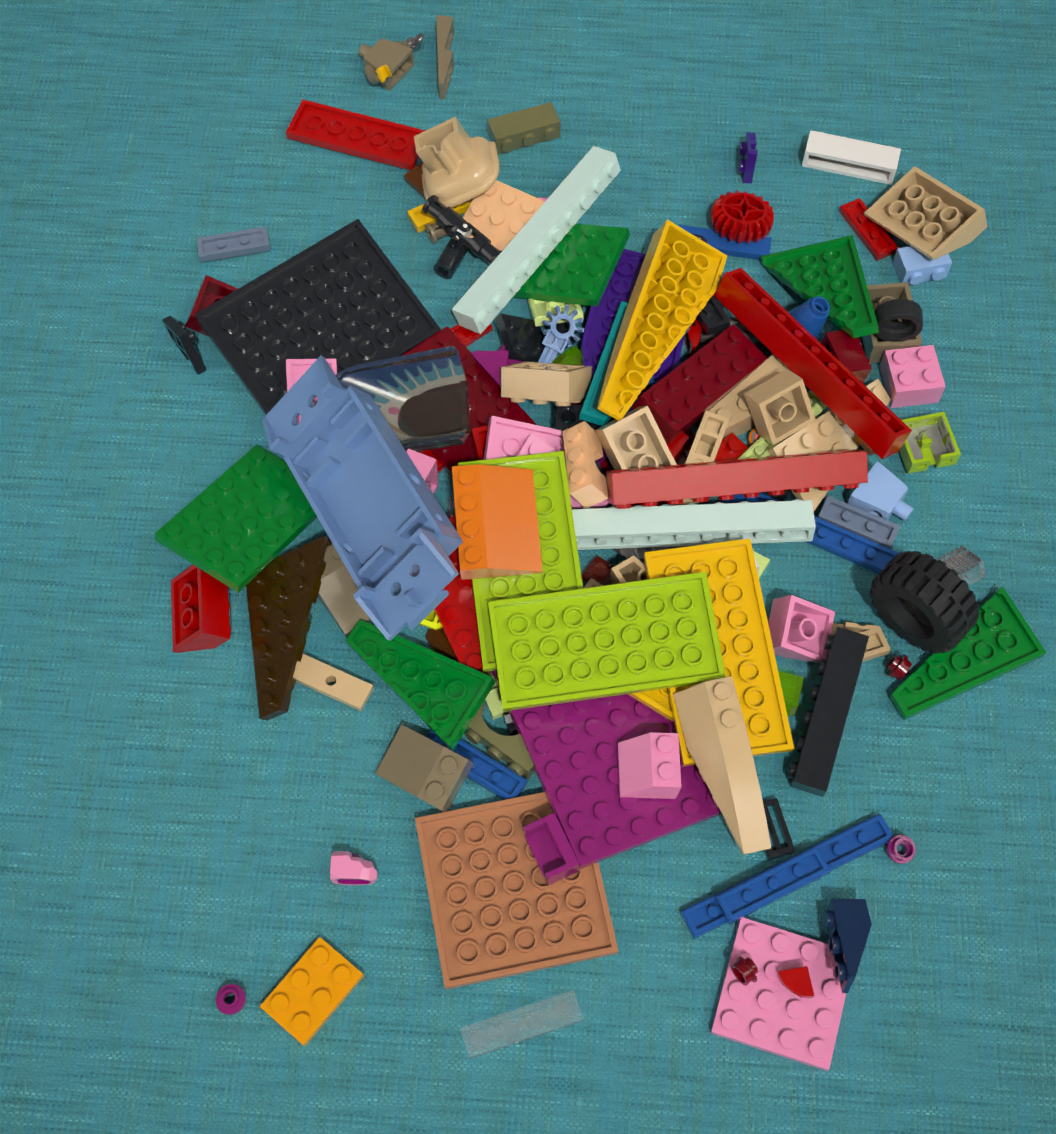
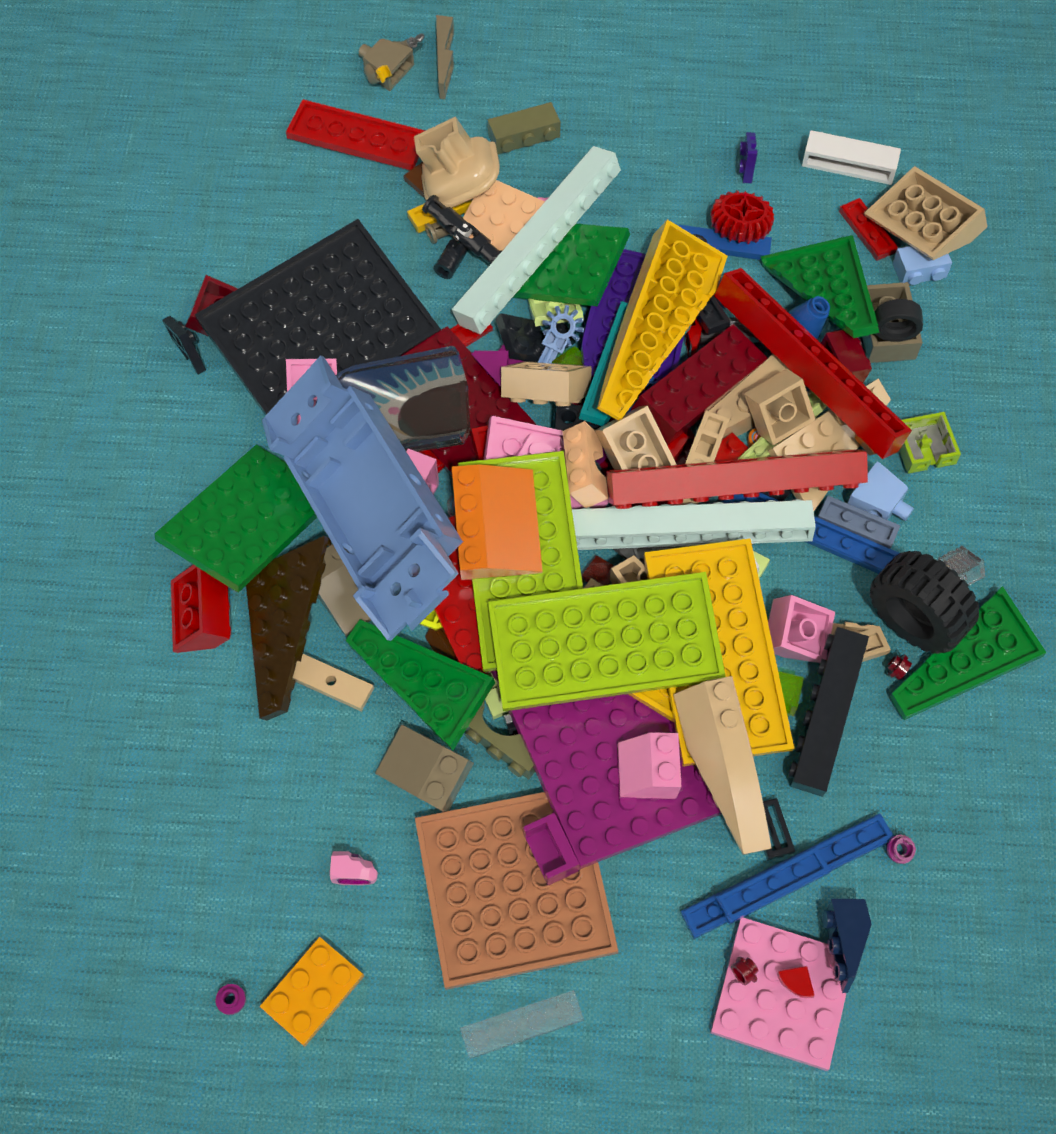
sand blue plate [197,226,271,262] -> none
blue tile [426,730,528,800] -> none
bright pink brick [879,345,946,408] -> none

